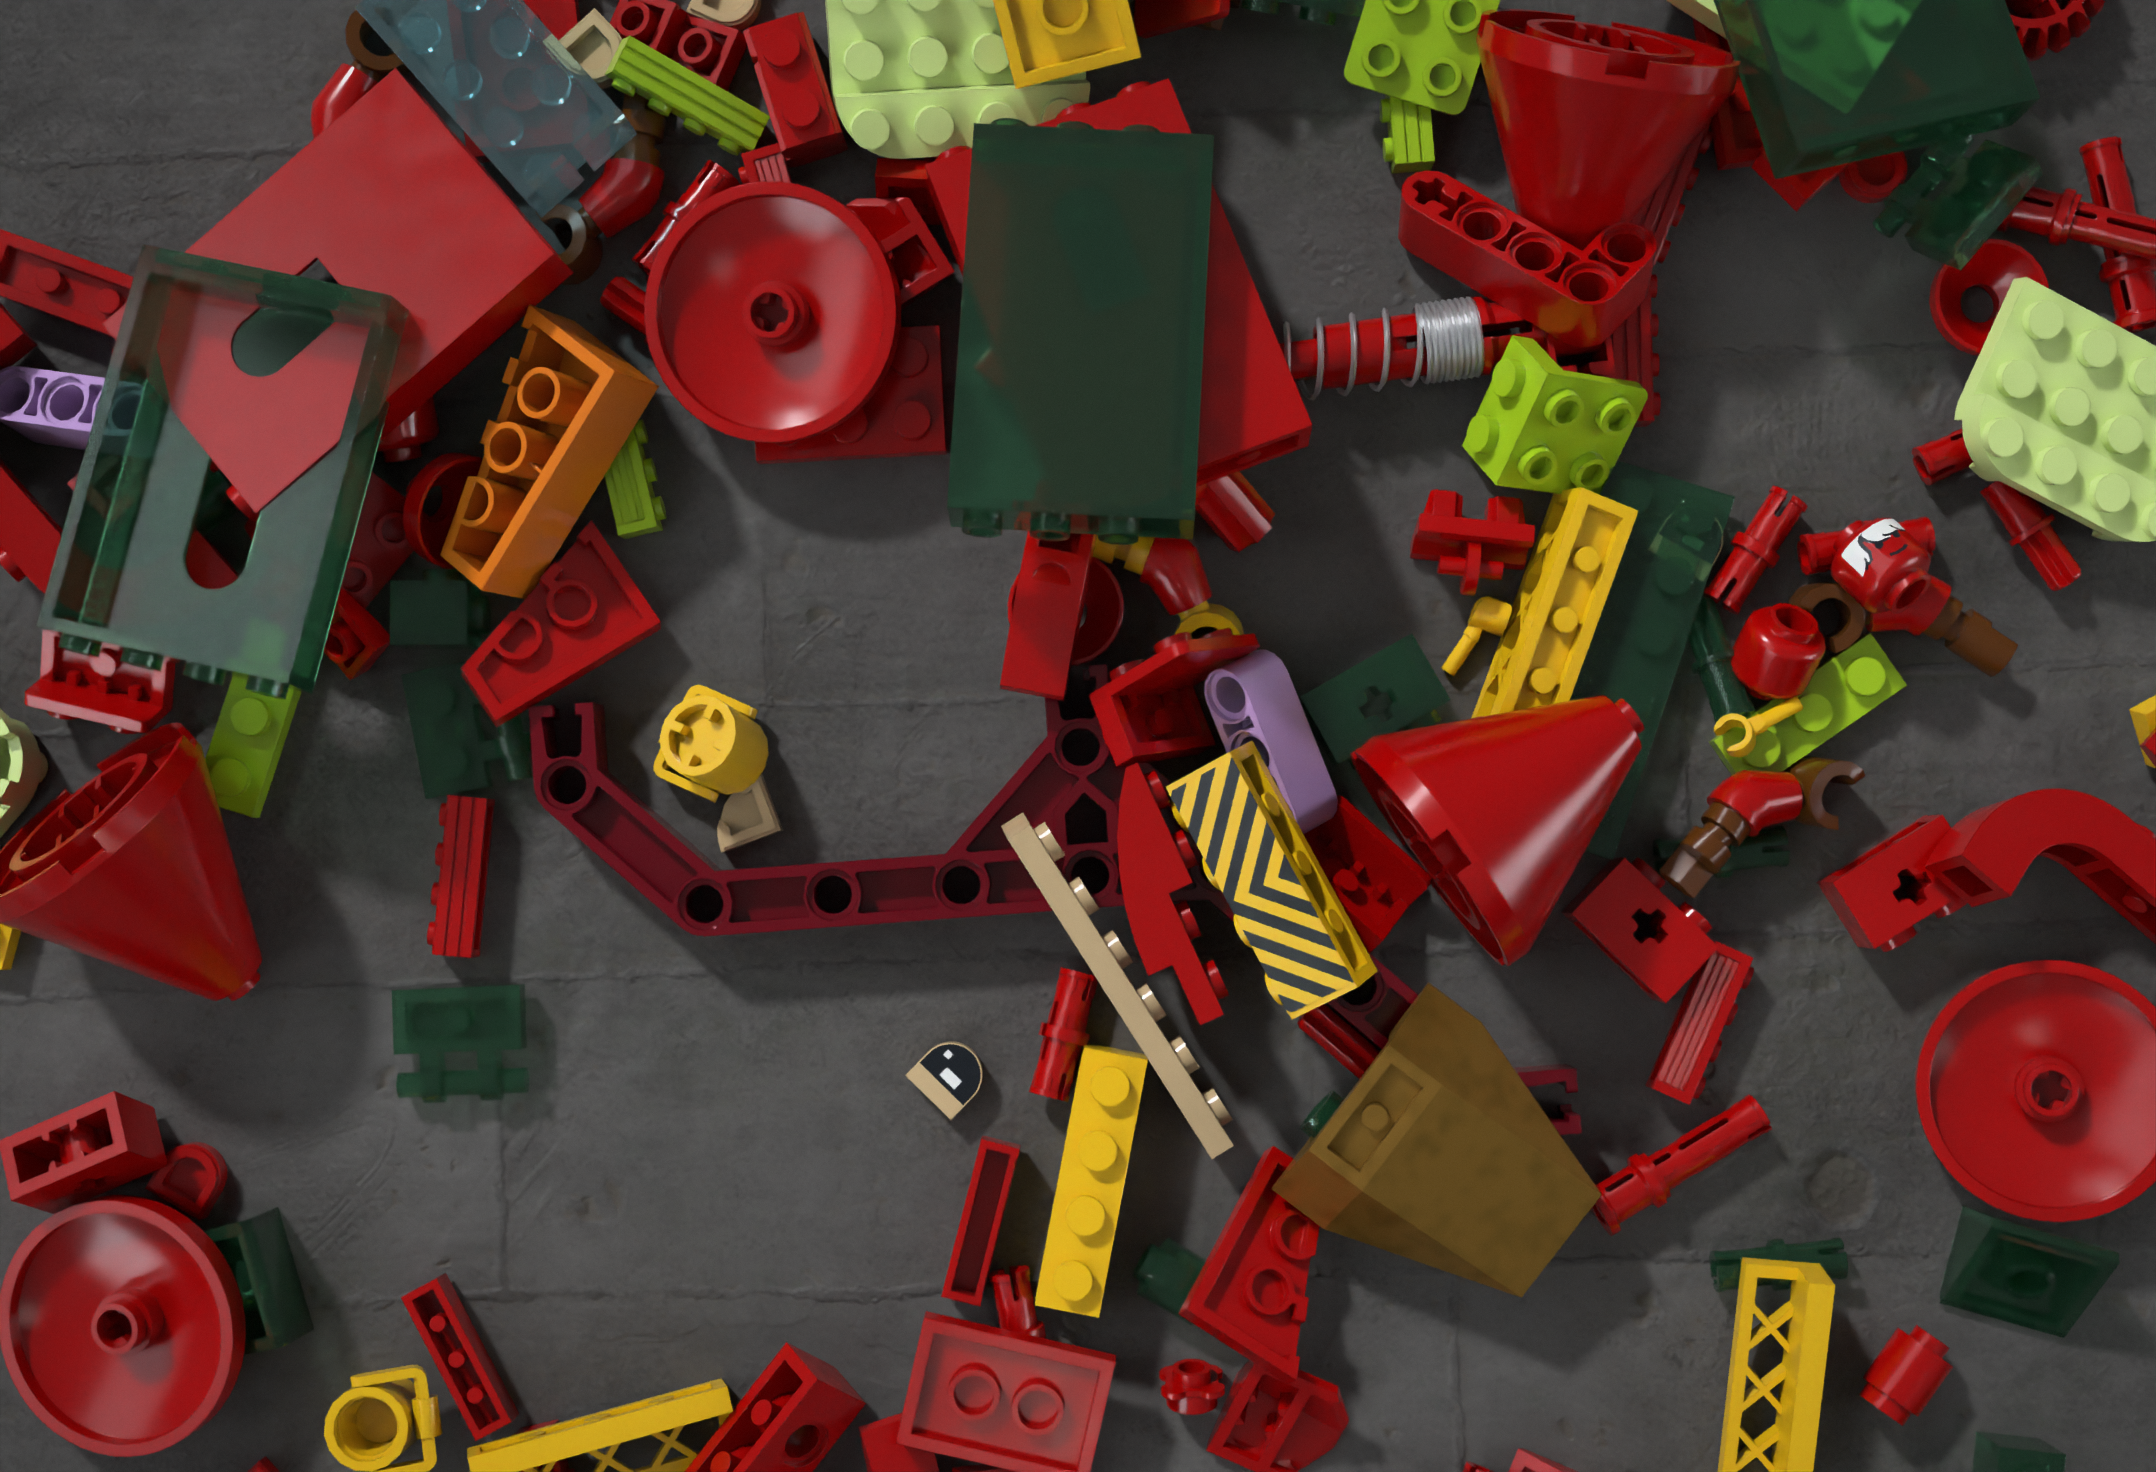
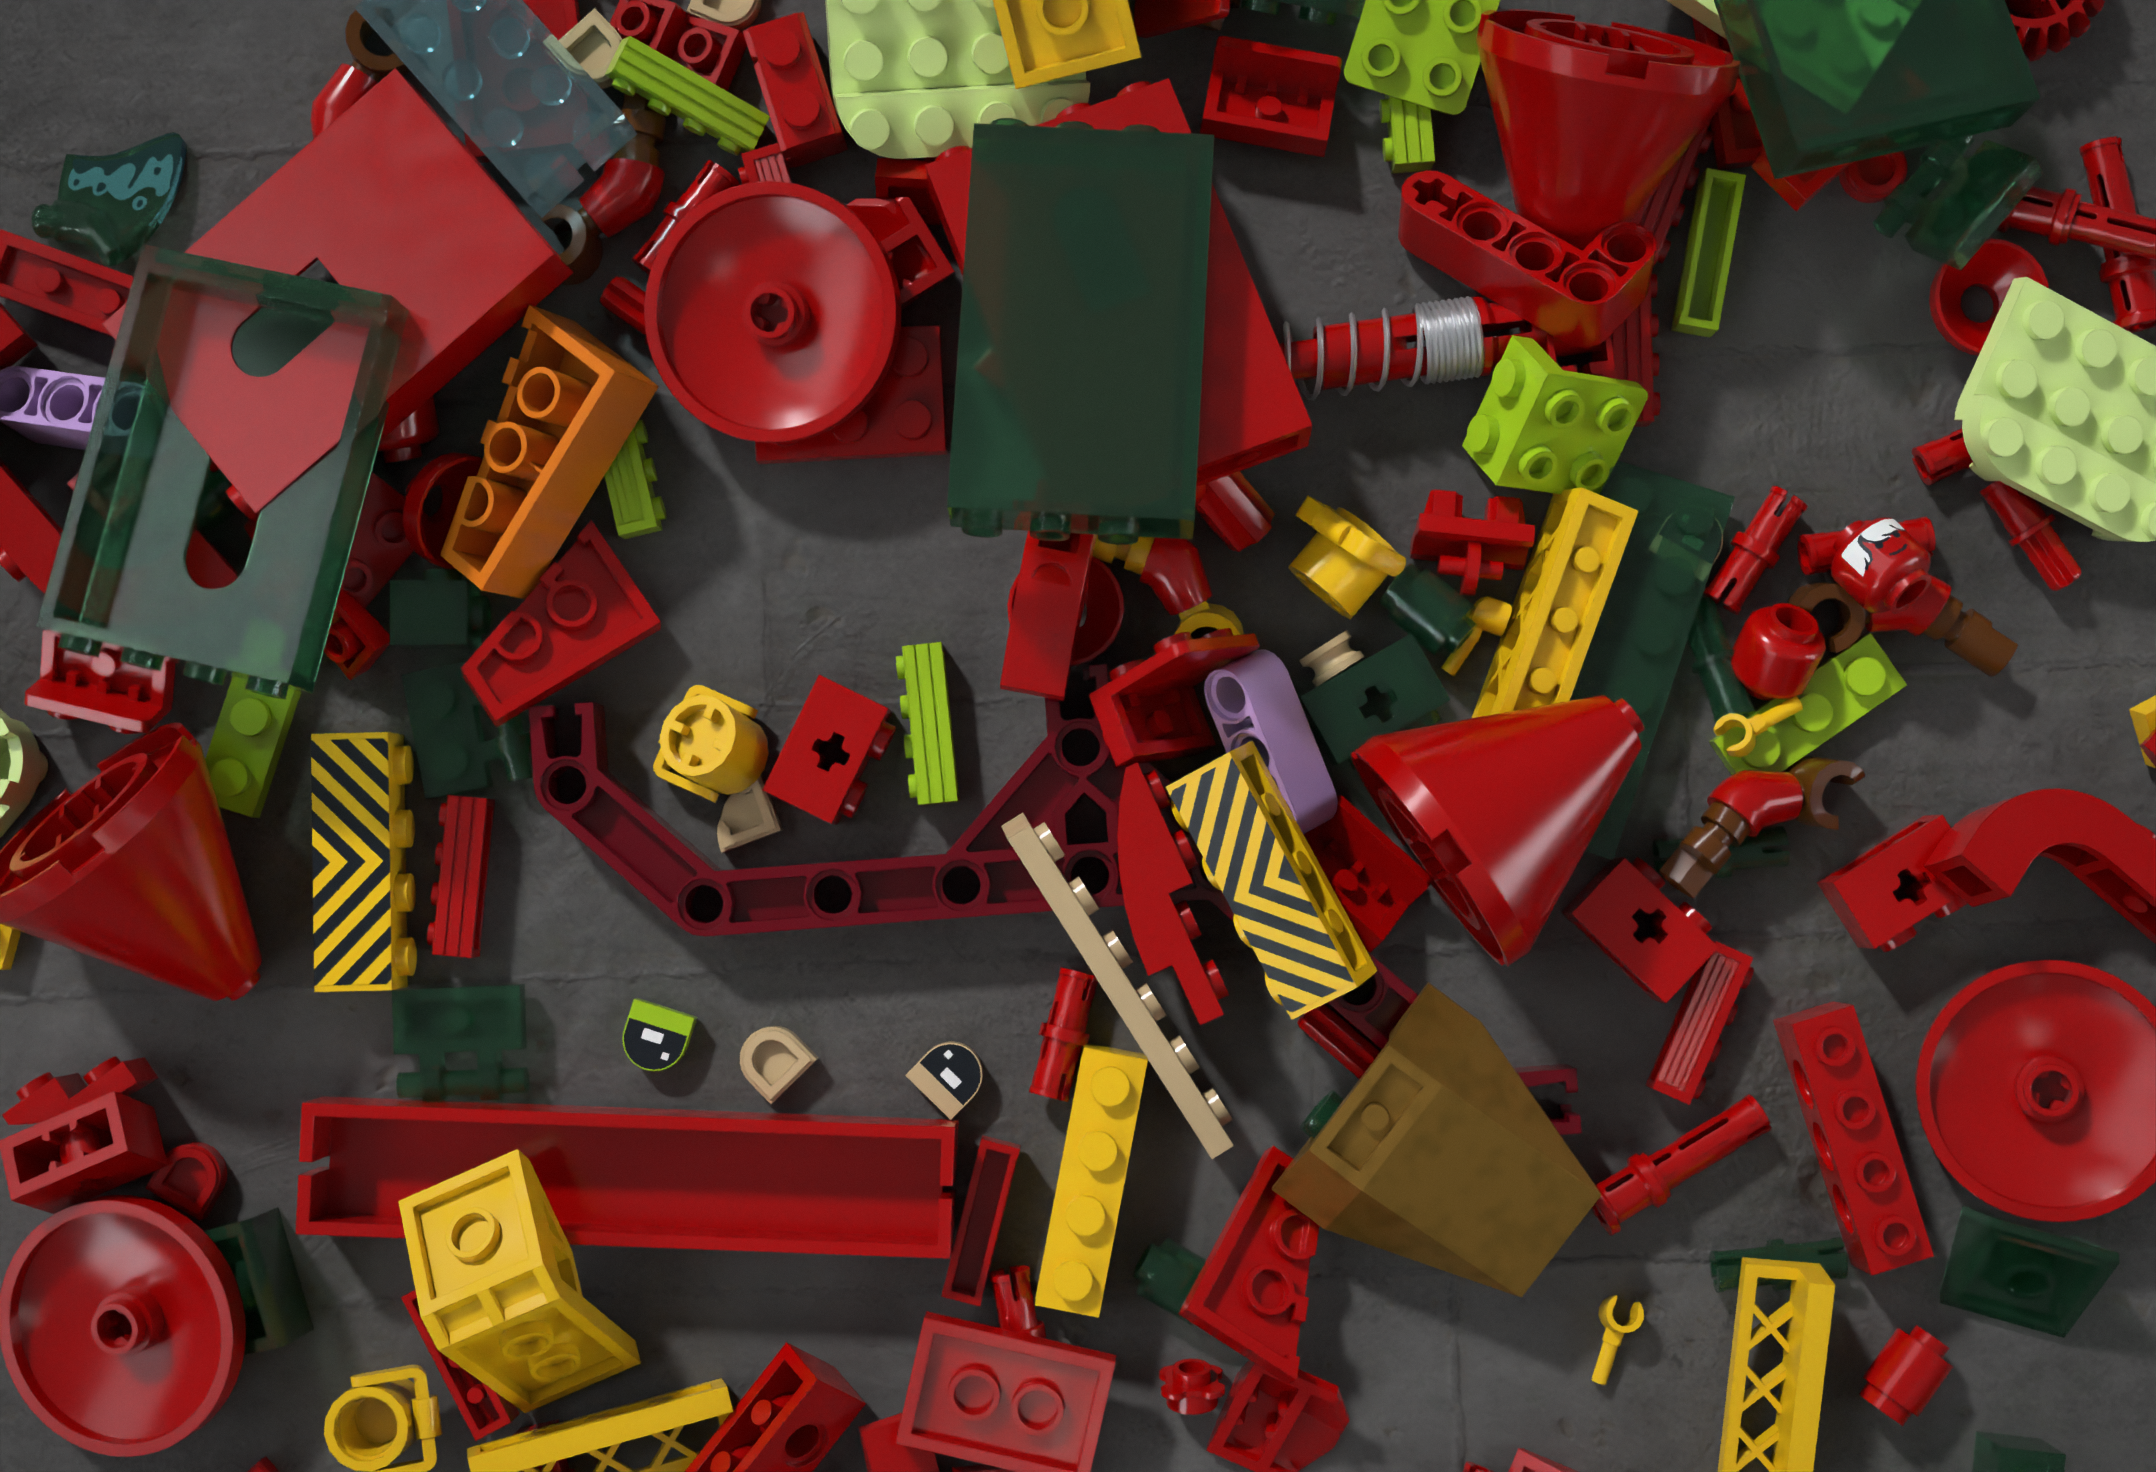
none -> red slope [2,1056,159,1125]
none -> clear green arm [31,132,187,266]
none -> red piece [296,1096,959,1259]
none -> brick [311,732,417,992]
none -> yellow bracket [398,1149,641,1413]
none -> tile [622,998,698,1071]
none -> tan tile [740,1026,818,1104]
none -> red brick [762,674,897,825]
none -> lime piece [896,642,960,806]
none -> red bracket [1200,36,1342,157]
none -> yellow piece [1288,495,1406,619]
none -> tan bush [1299,630,1364,687]
none -> clear green brick [1379,563,1477,656]
none -> yellow hand [1591,1295,1644,1385]
none -> lime piece [1671,168,1746,337]
none -> red brick [1773,1001,1934,1276]

